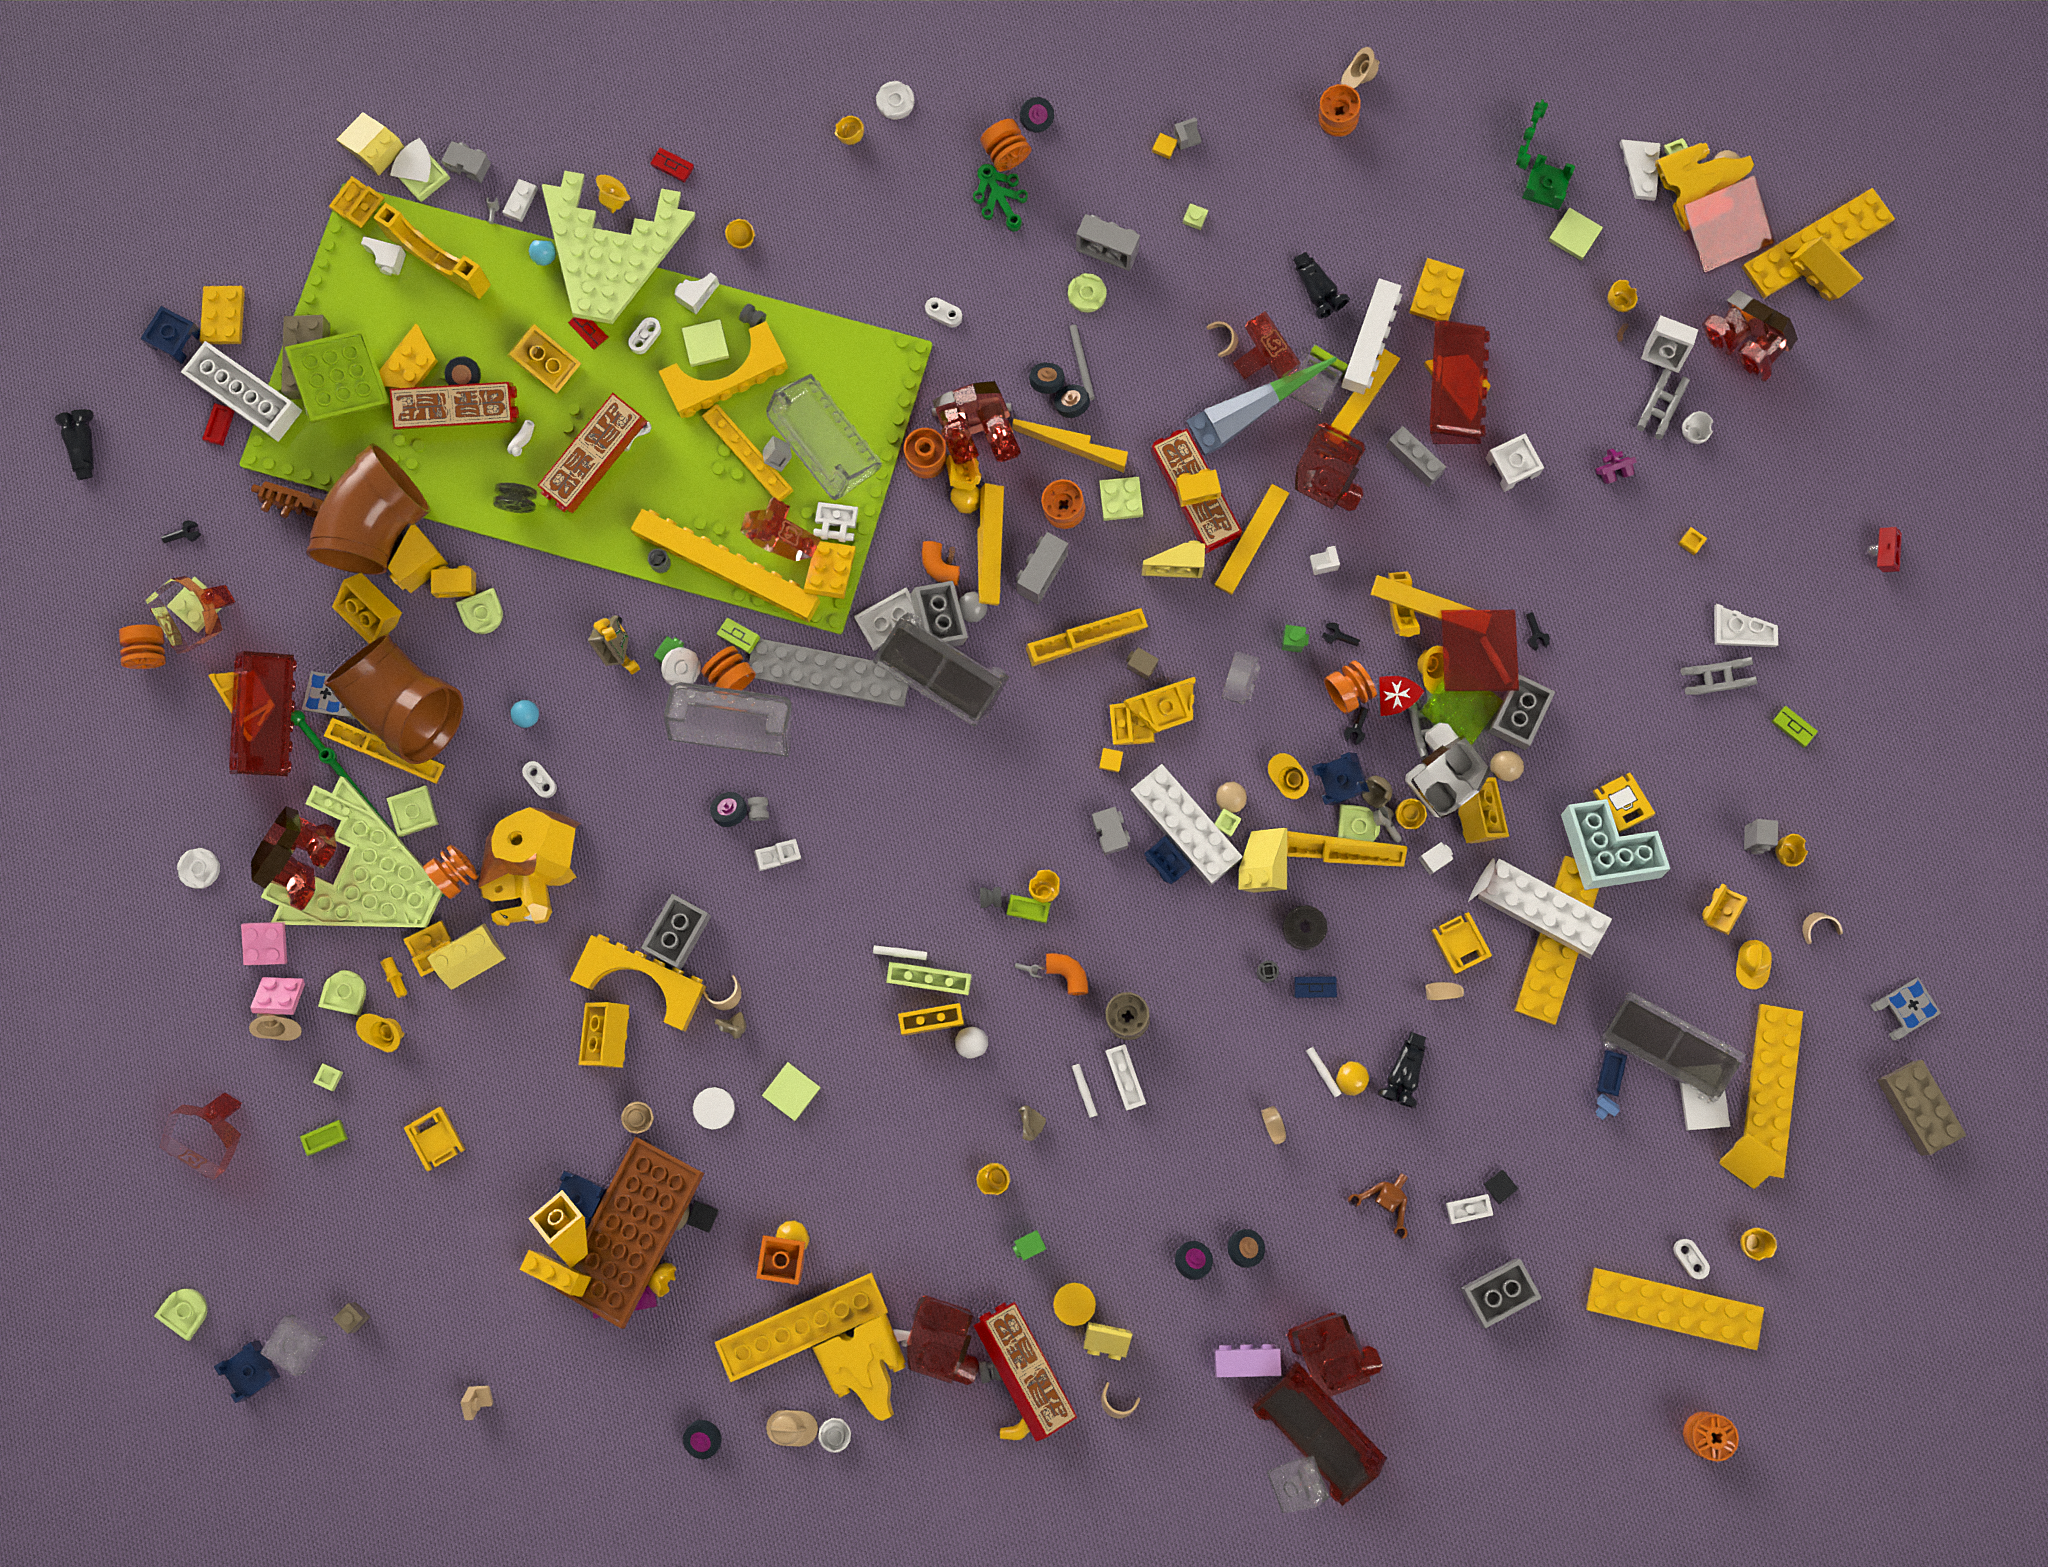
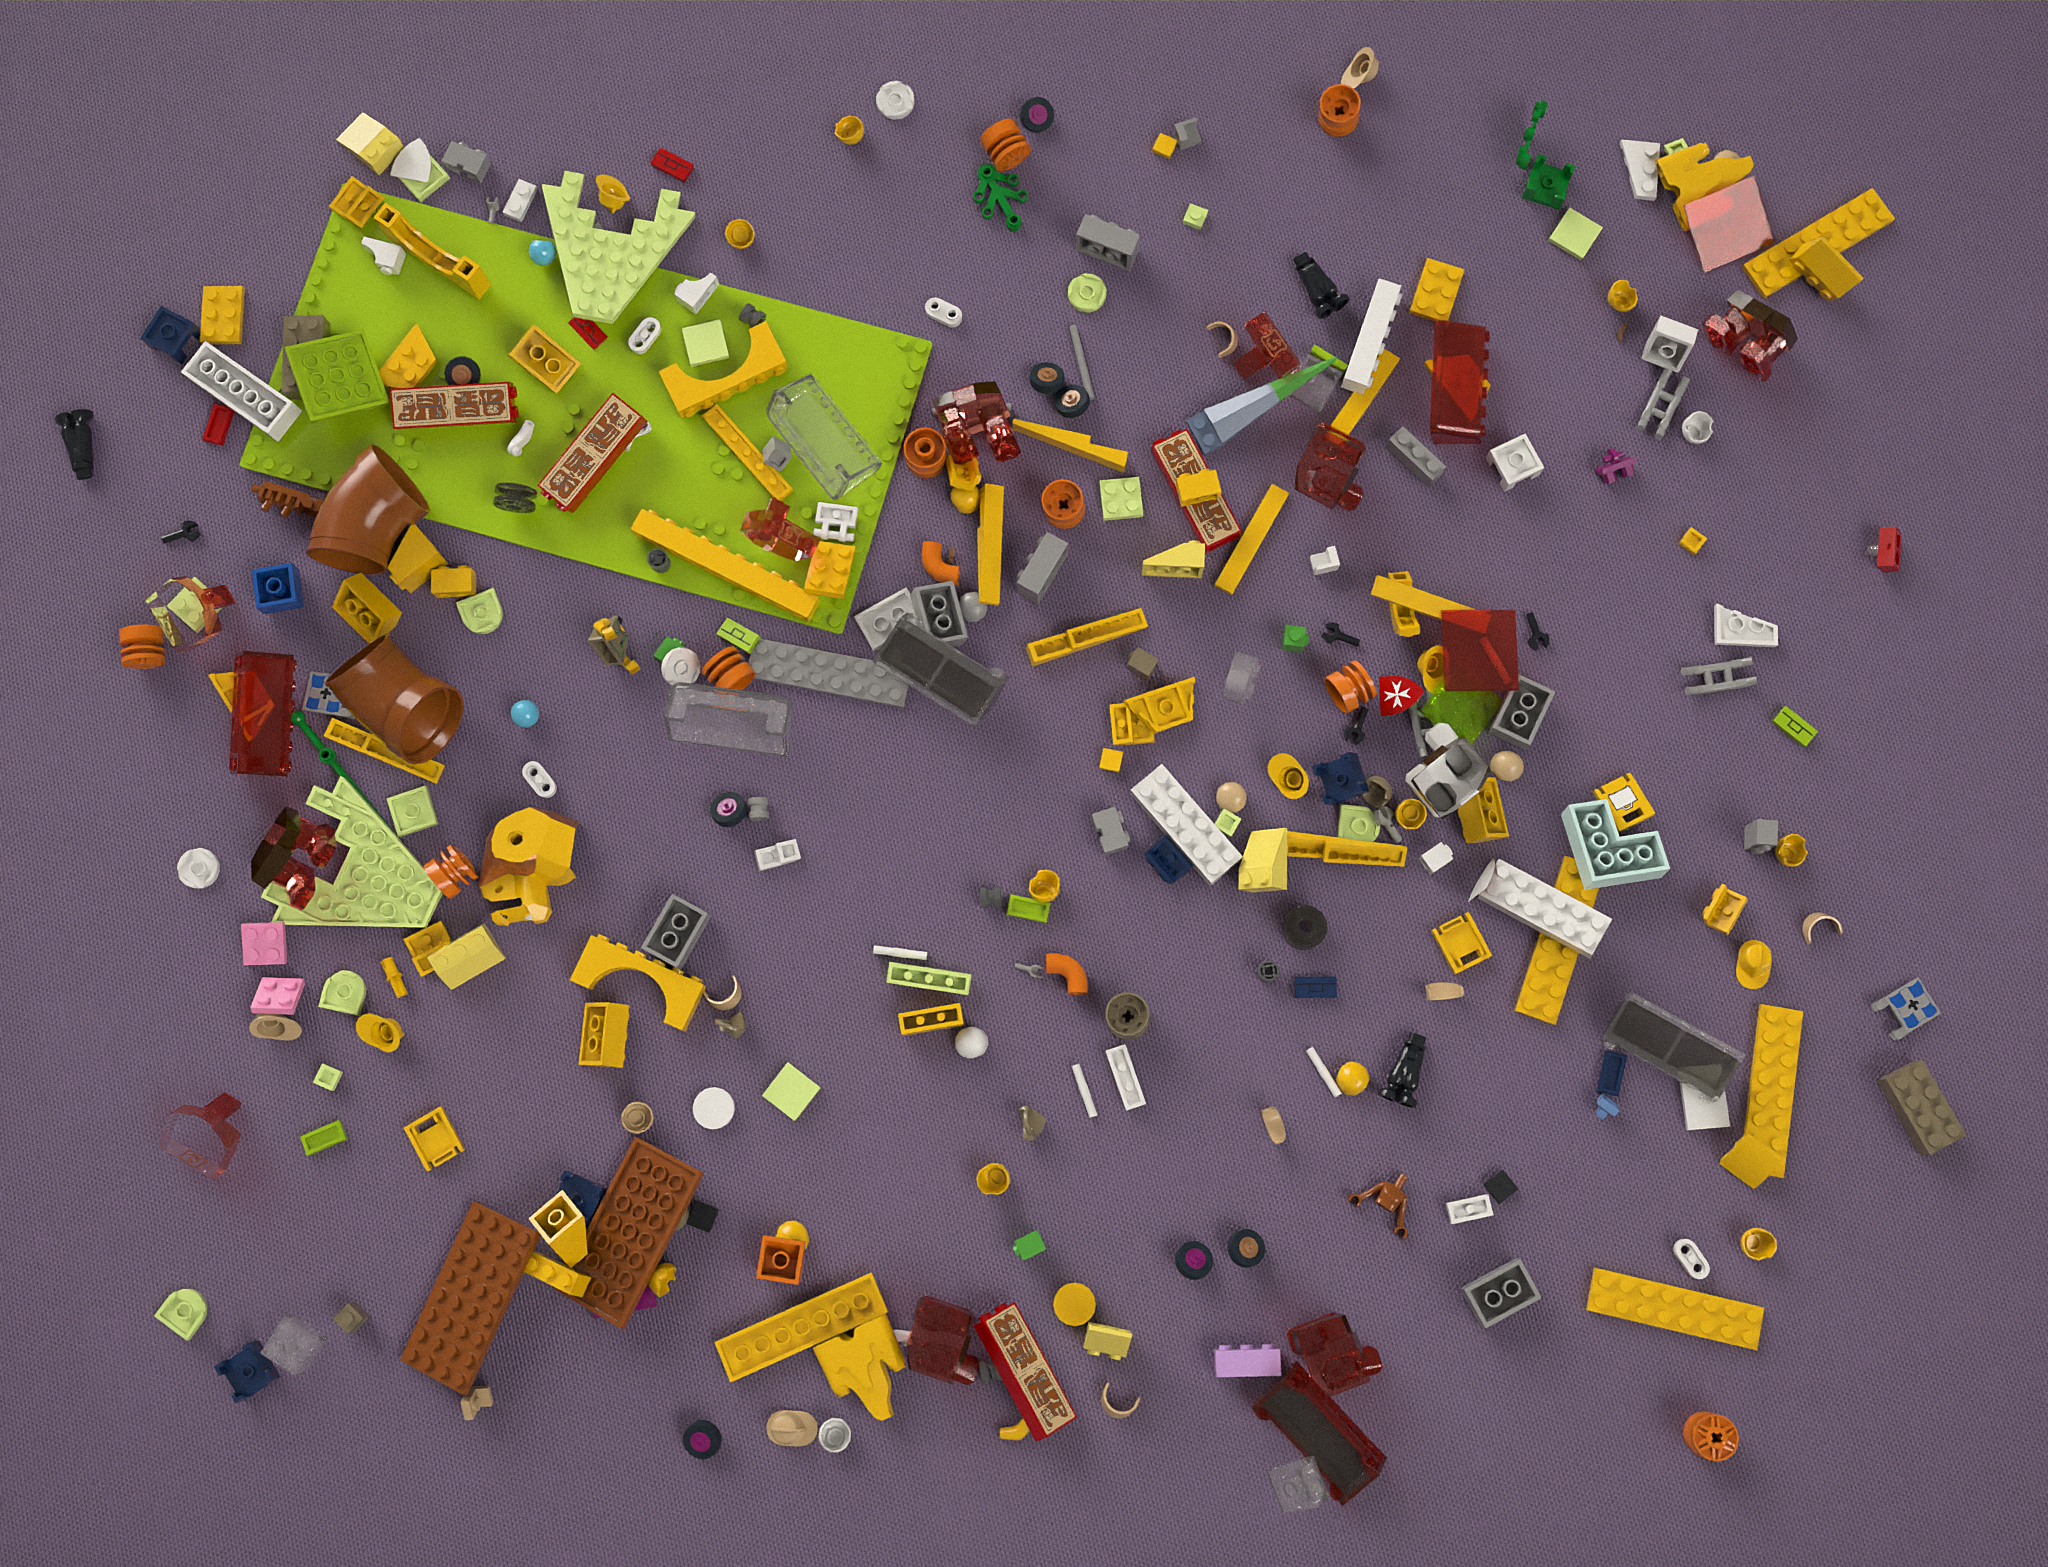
none -> blue brick [252,563,304,614]
none -> dark orange plate [400,1201,541,1395]

